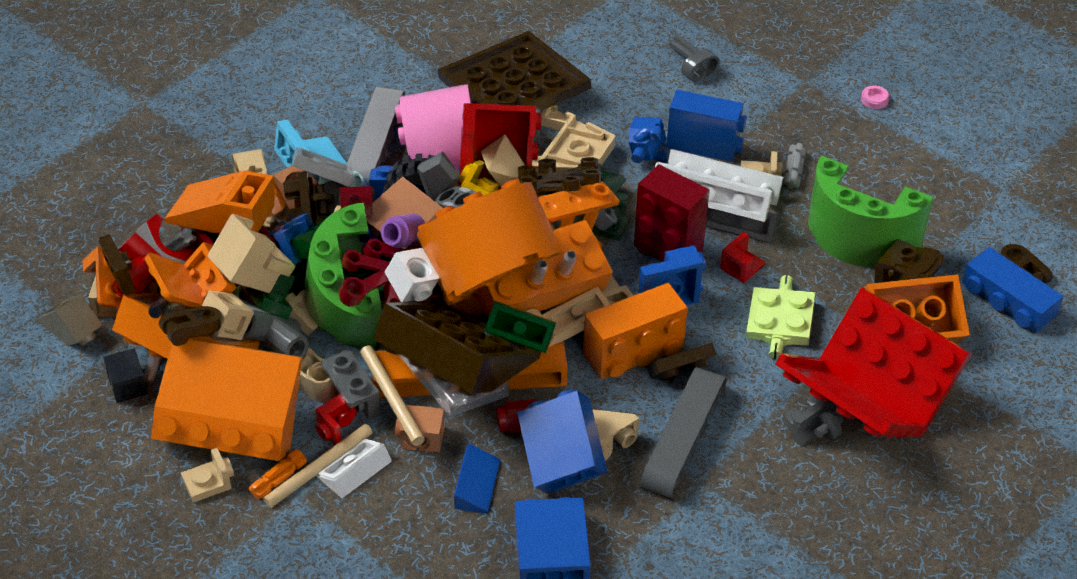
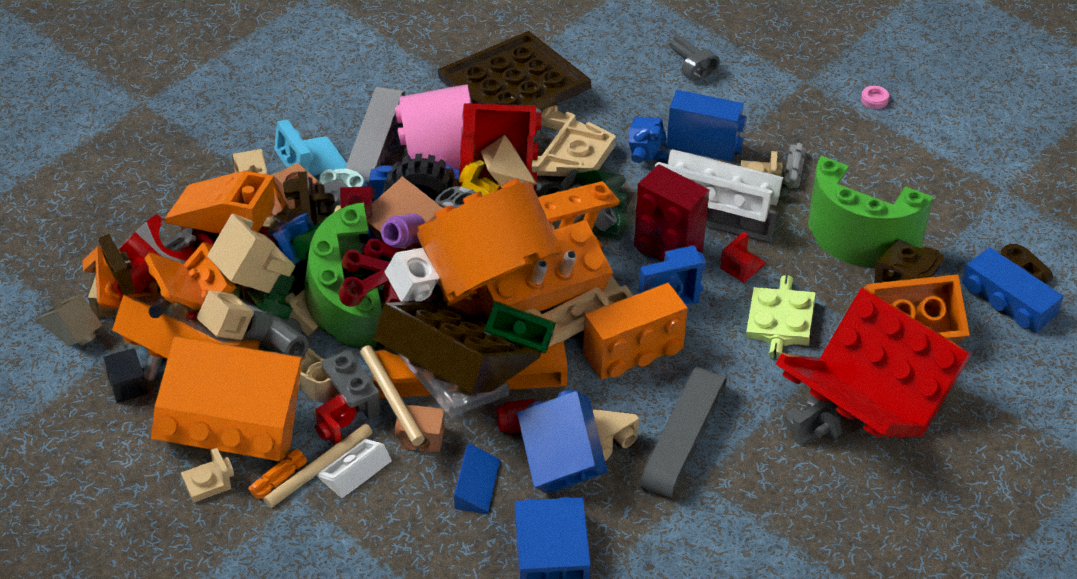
dark brown plate [158,306,222,346] -> none
light grey tile [292,147,354,187] -> none
dark grey piece [417,151,461,201] -> none
dark brown plant [518,157,602,197] -> none
dark brown plate [646,343,717,381] -> none

